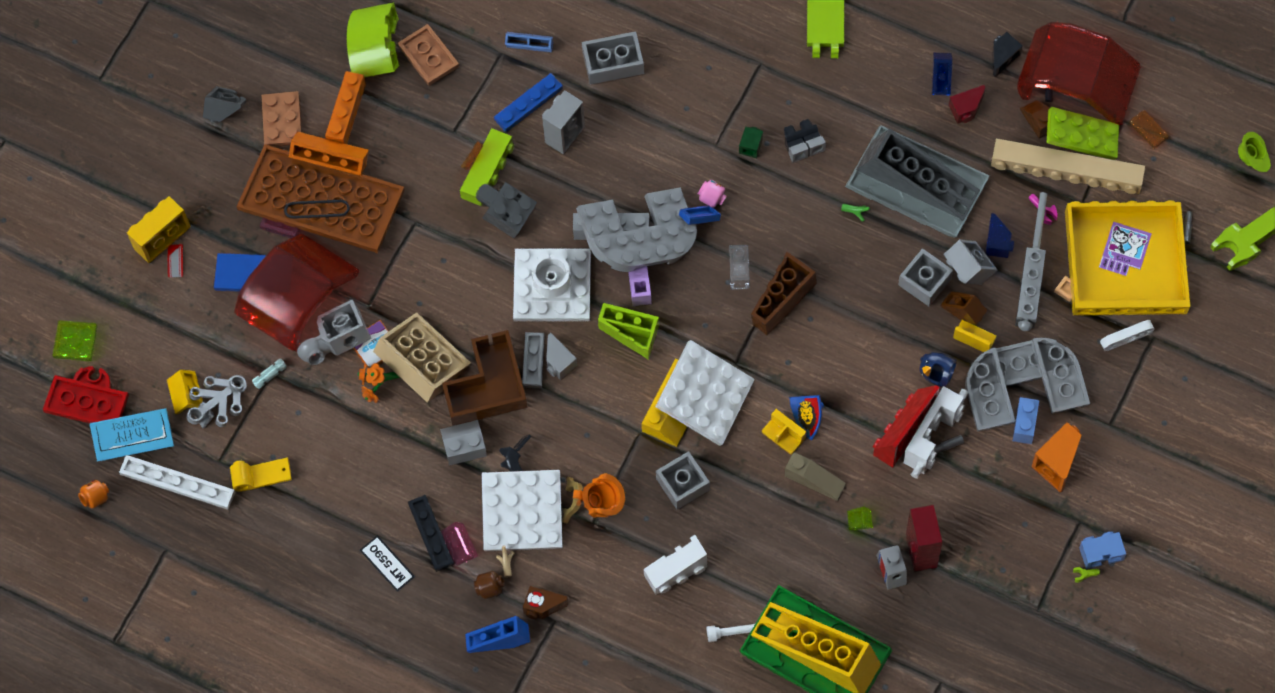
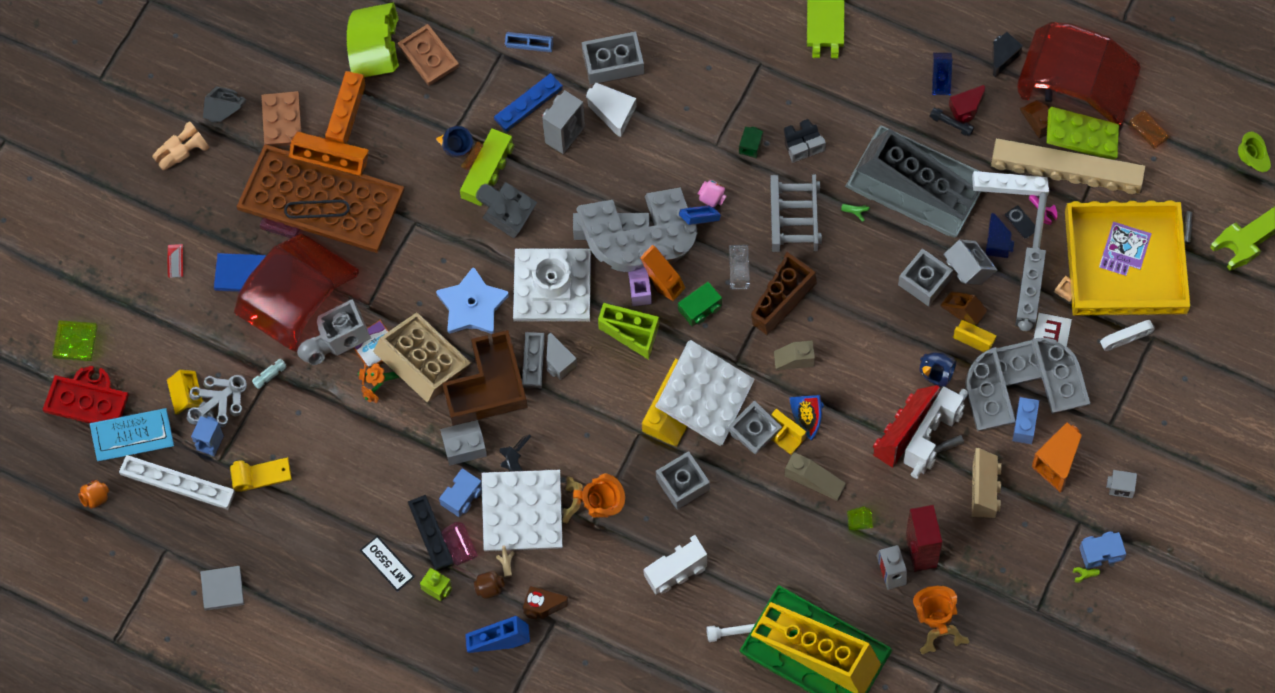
yellow brick [127,196,191,263] -> none
none -> light nougat piece [152,121,210,171]
none -> medium blue brick [191,416,224,457]
none -> light grey tile [200,566,244,611]
none -> lime brick [420,568,452,601]
none -> dark blue piece [436,126,474,158]
none -> light blue plate [436,268,509,334]
none -> medium blue brick [439,468,482,517]
none -> white slope [586,82,636,137]
none -> orange slope [640,245,686,301]
none -> green brick [678,282,722,327]
none -> light grey slope [727,401,782,454]
none -> light grey fence [770,174,822,252]
none -> dark tan slope [774,341,815,370]
none -> orange helmet [913,586,969,654]
none -> black bar [929,107,974,137]
none -> white plate [972,171,1049,196]
none -> tan slope [972,448,1001,518]
none -> black sticker [1005,205,1035,239]
none -> white sticker [1034,313,1072,347]
none -> light grey brick [1106,470,1137,498]

